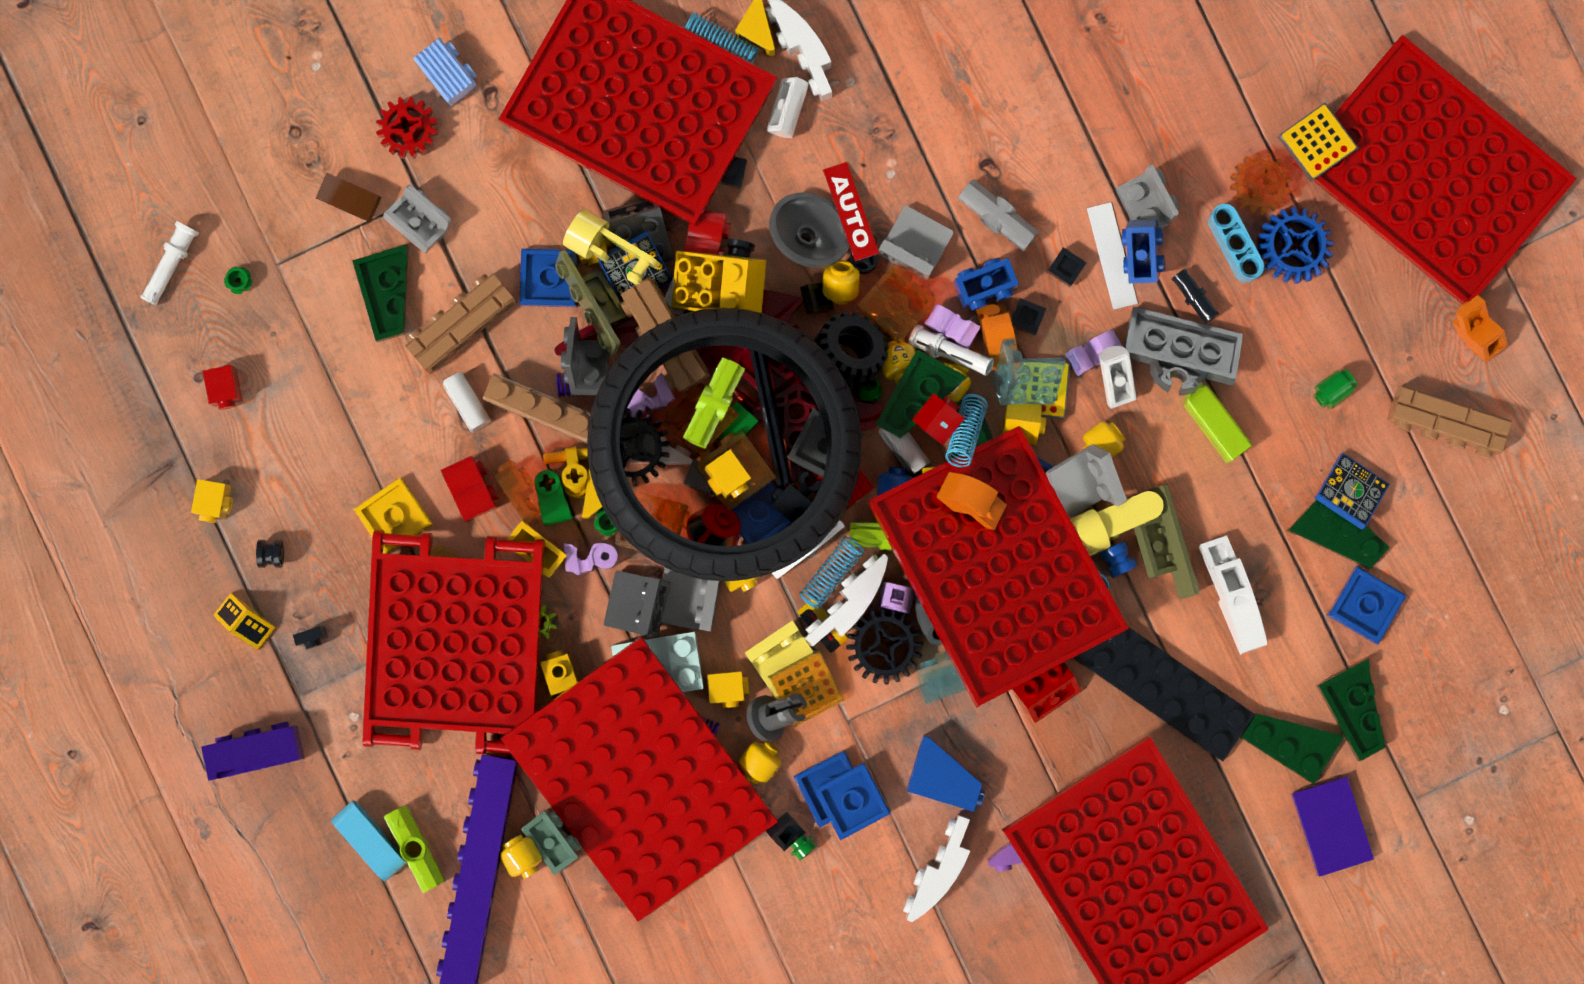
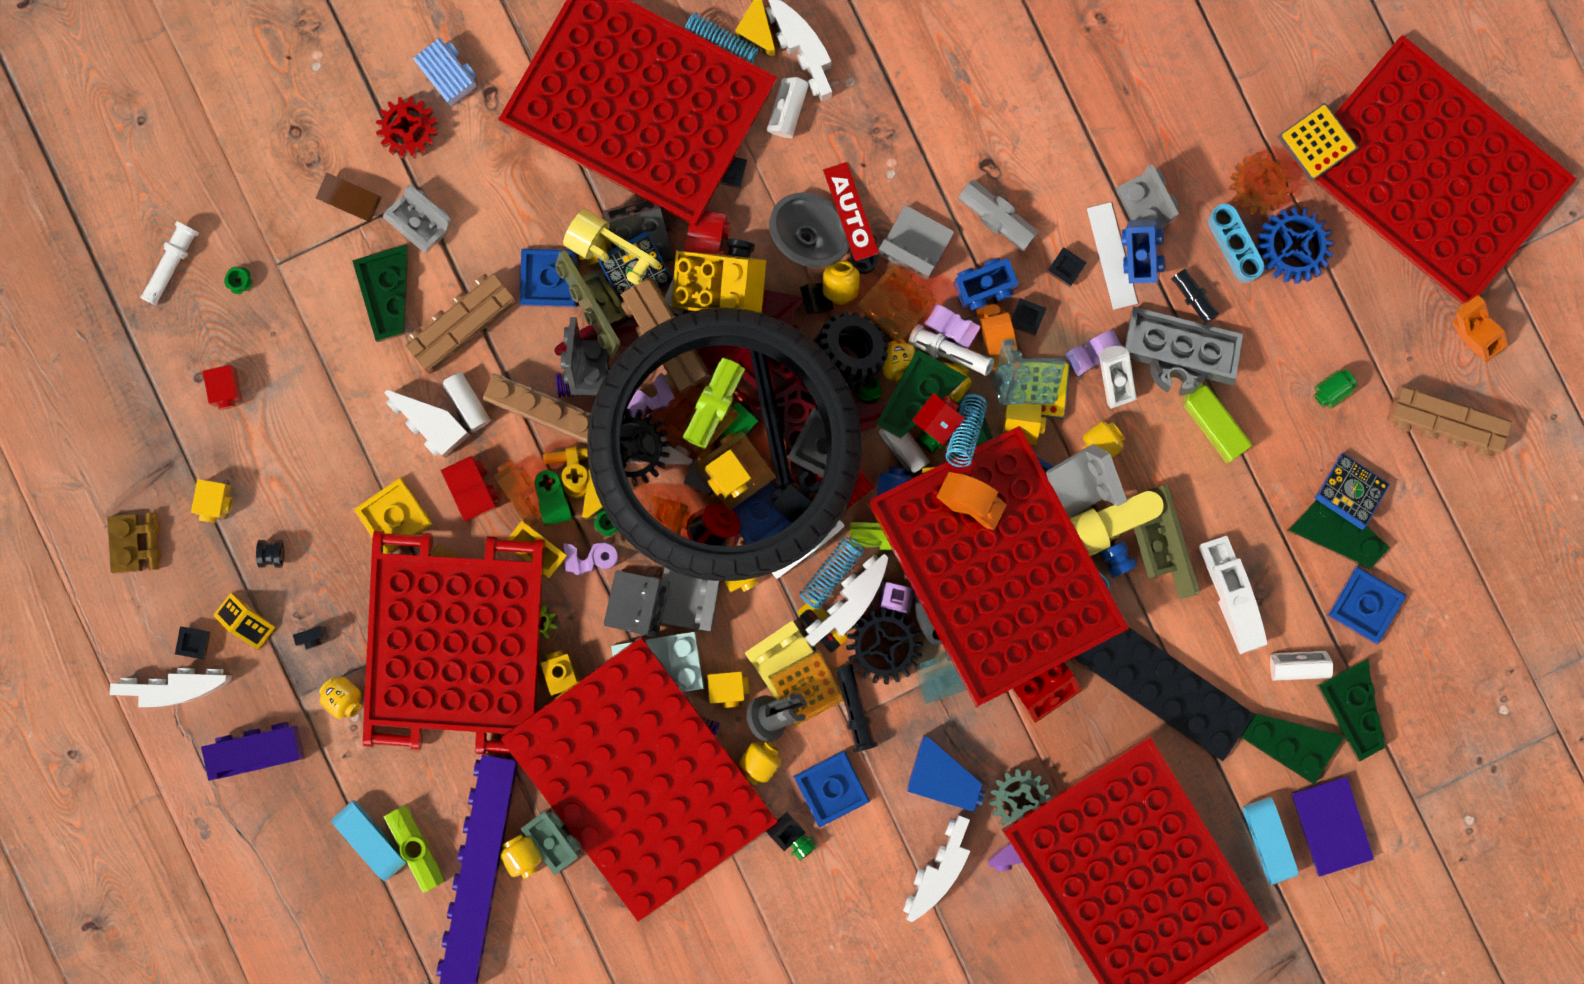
blue tile [813,762,891,841] -> none
none -> pearl gold plate [107,512,162,573]
none -> white slope [110,668,232,707]
none -> black plate [175,626,211,660]
none -> yellow head [319,677,362,719]
none -> white slope [384,390,470,458]
none -> black pin [835,664,878,753]
none -> green plate [916,429,942,454]
none -> sand green gear [989,769,1052,826]
none -> medium azure beam [1243,797,1299,885]
none -> white brick [1270,651,1333,681]

